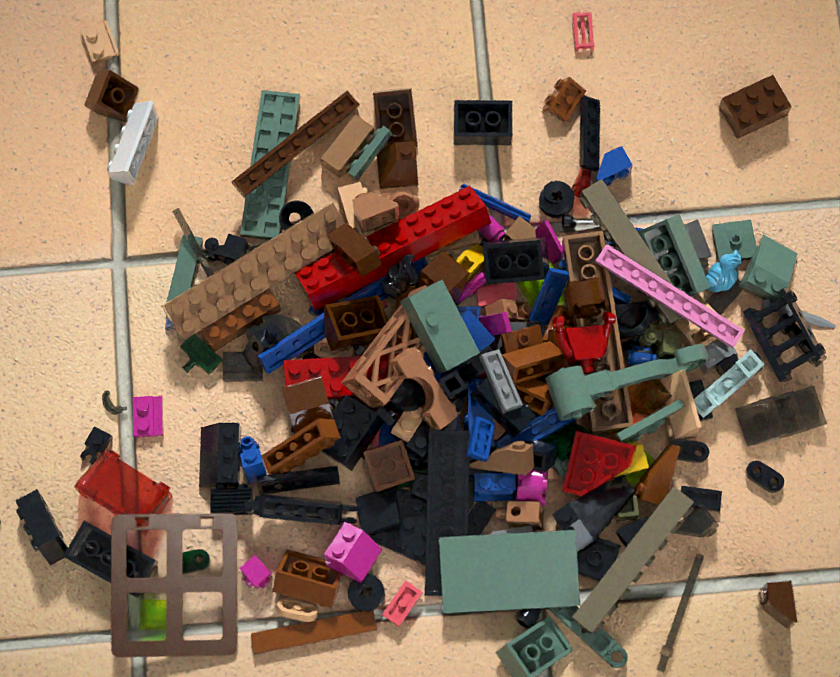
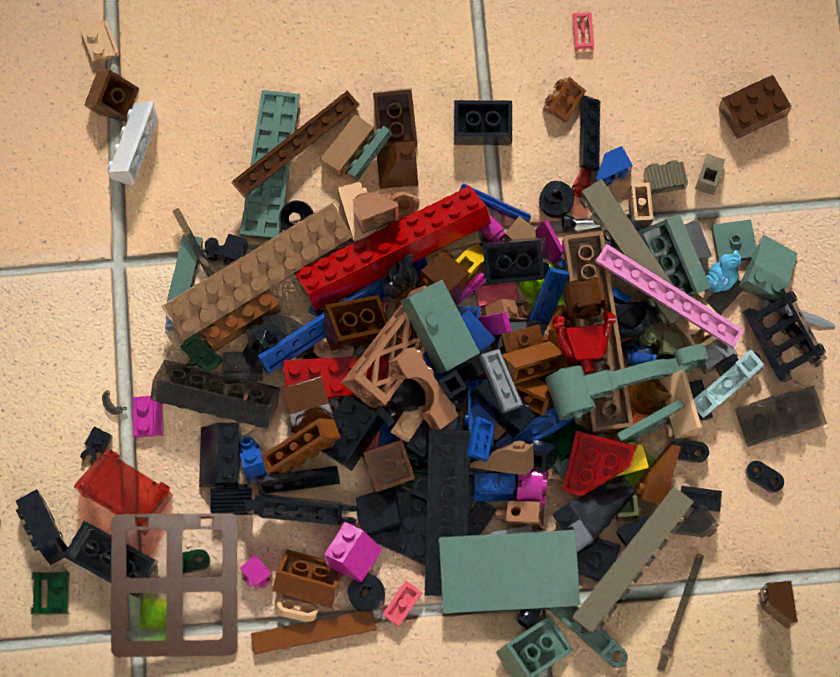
reddish brown brick [327,223,382,277] -> none
none -> dark green plate [31,572,70,615]
none -> clear smoke brick [150,360,280,429]
none -> light nougat brick [629,183,654,228]
none -> dark tan brick [644,160,688,195]
none -> dark tan slope [695,154,725,195]

